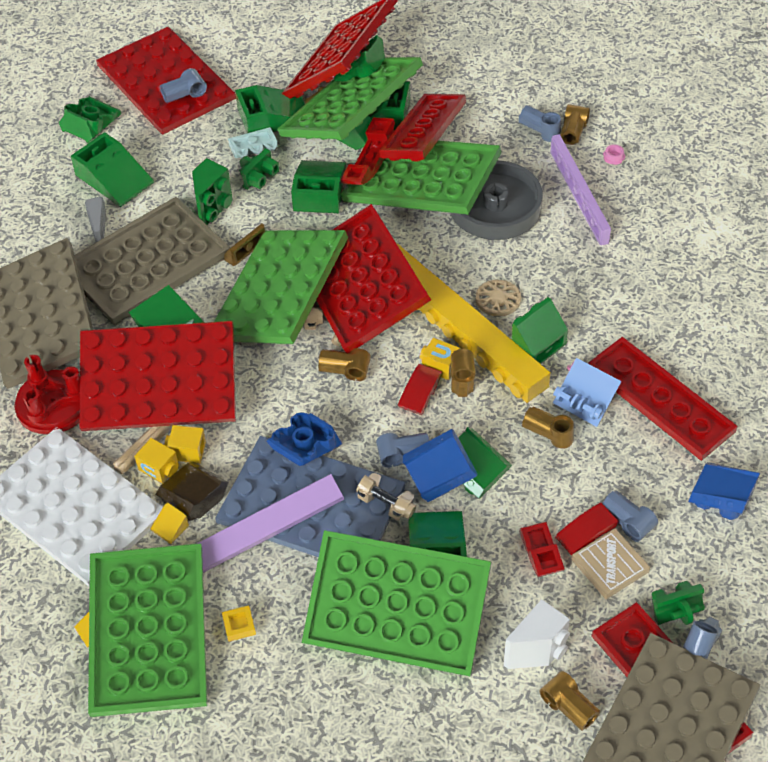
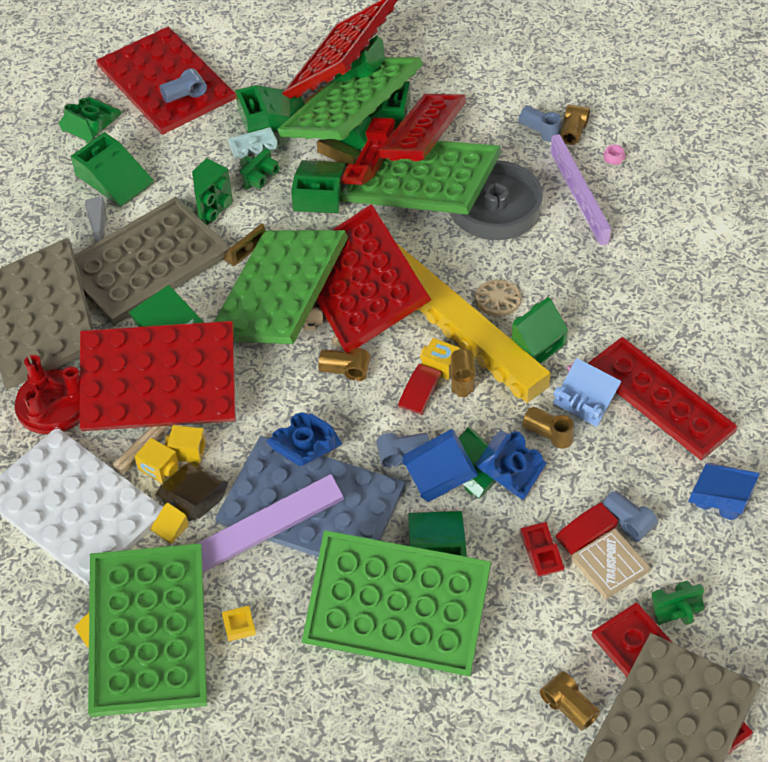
tan piece [356,473,416,521] -> none
white slope [504,599,570,669] -> none
sand blue piece [683,616,722,659] -> none
none -> pearl gold slope [317,139,361,166]
none -> blue slope [475,430,547,500]

